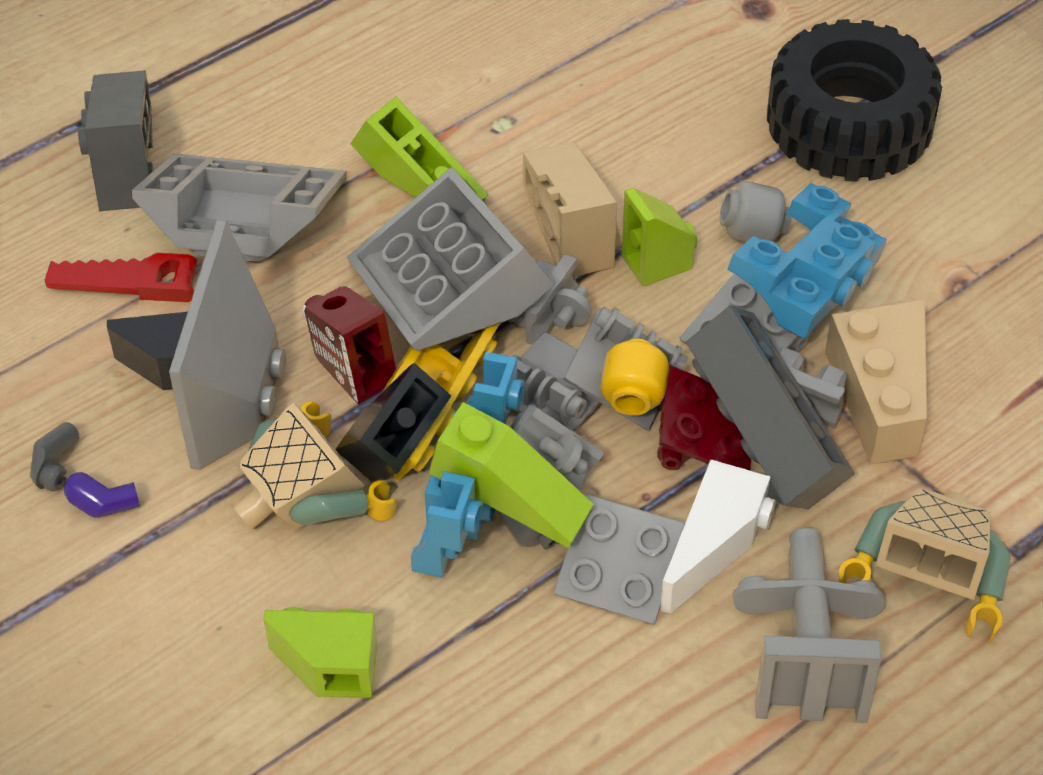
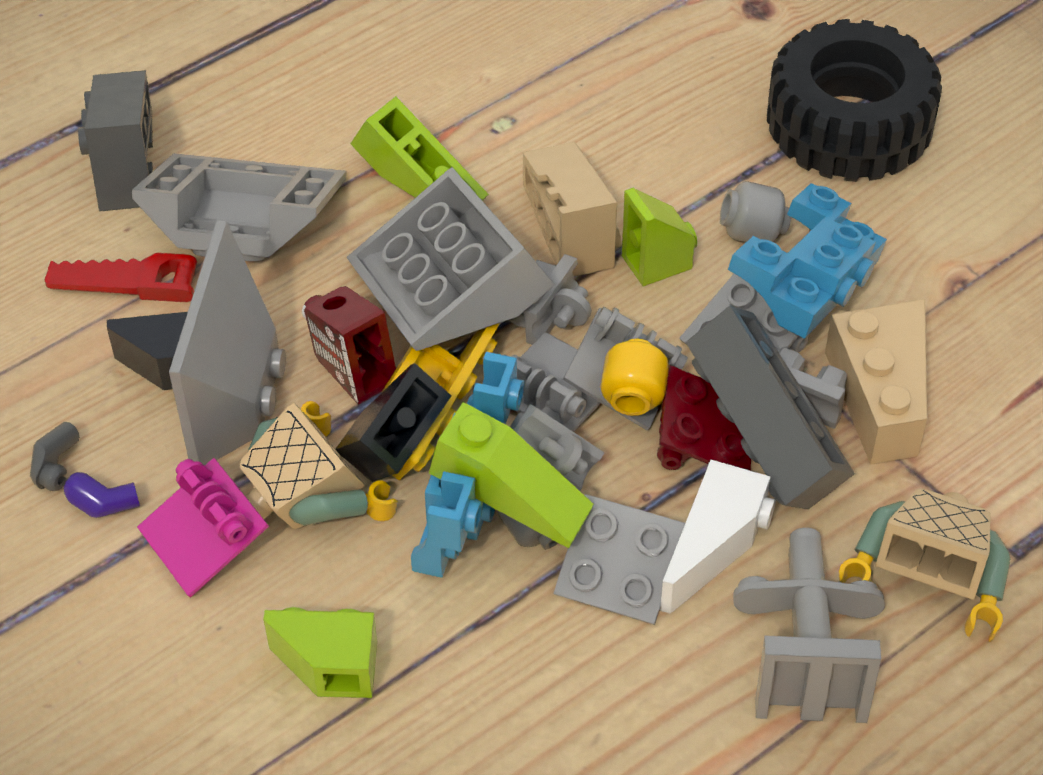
none -> dark pink hinge [137,458,269,598]

